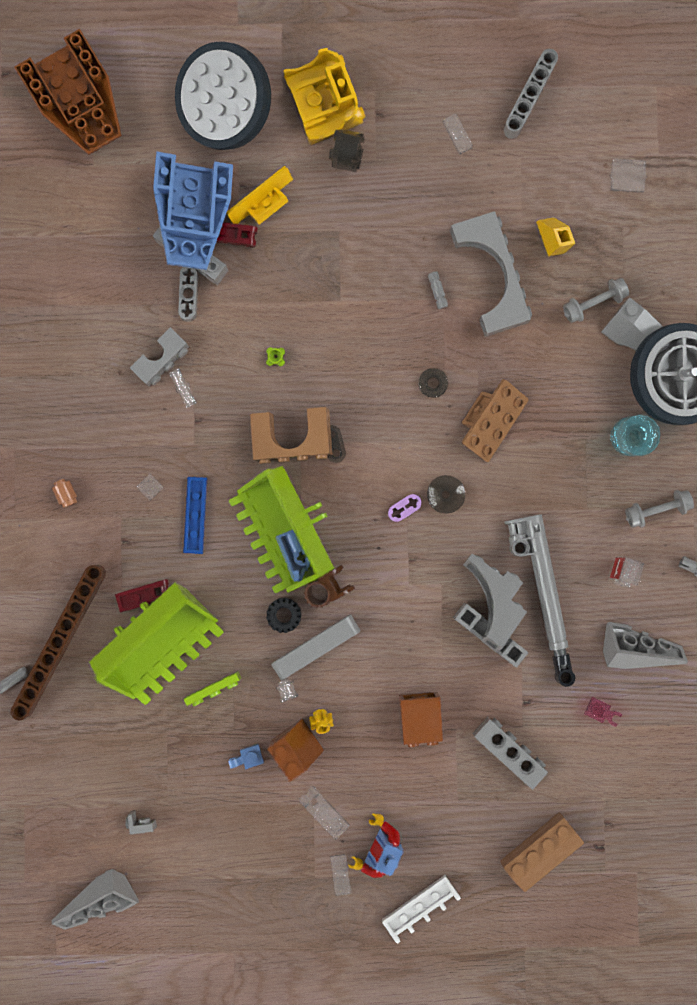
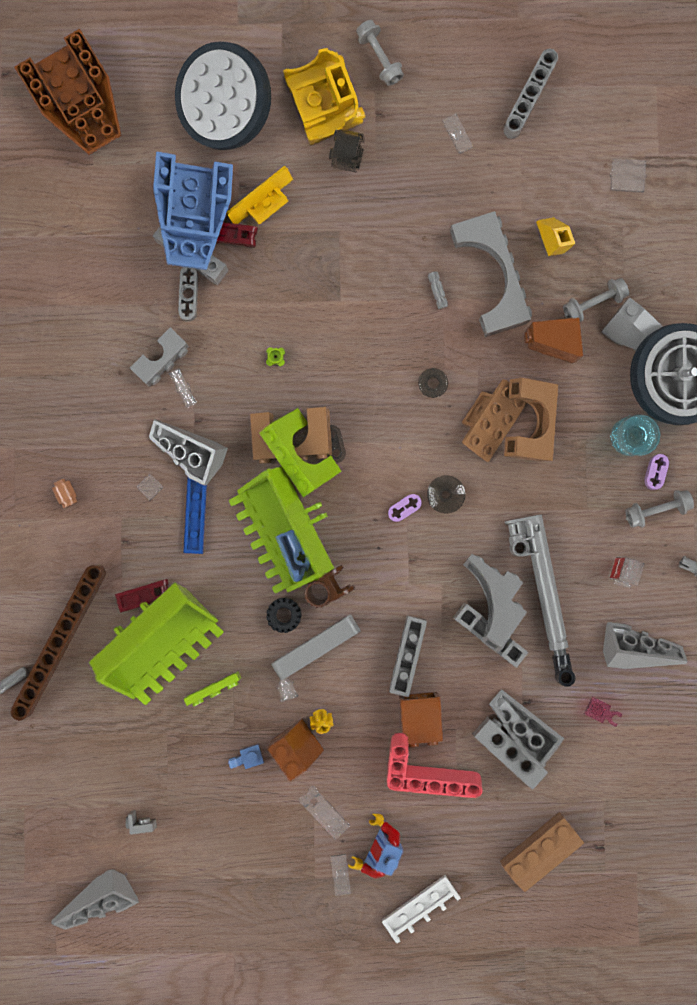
none -> light grey wedge [149,419,228,486]
none -> lime arch [259,408,342,497]
none -> light grey piece [356,20,404,86]
none -> coral beam [387,733,482,798]
none -> light grey brick [389,615,427,697]
none -> light grey wedge [489,689,564,769]
none -> medium nougat arch [504,378,558,461]
none -> dark orange slope [524,318,583,363]
none -> lavender beam [644,454,669,490]

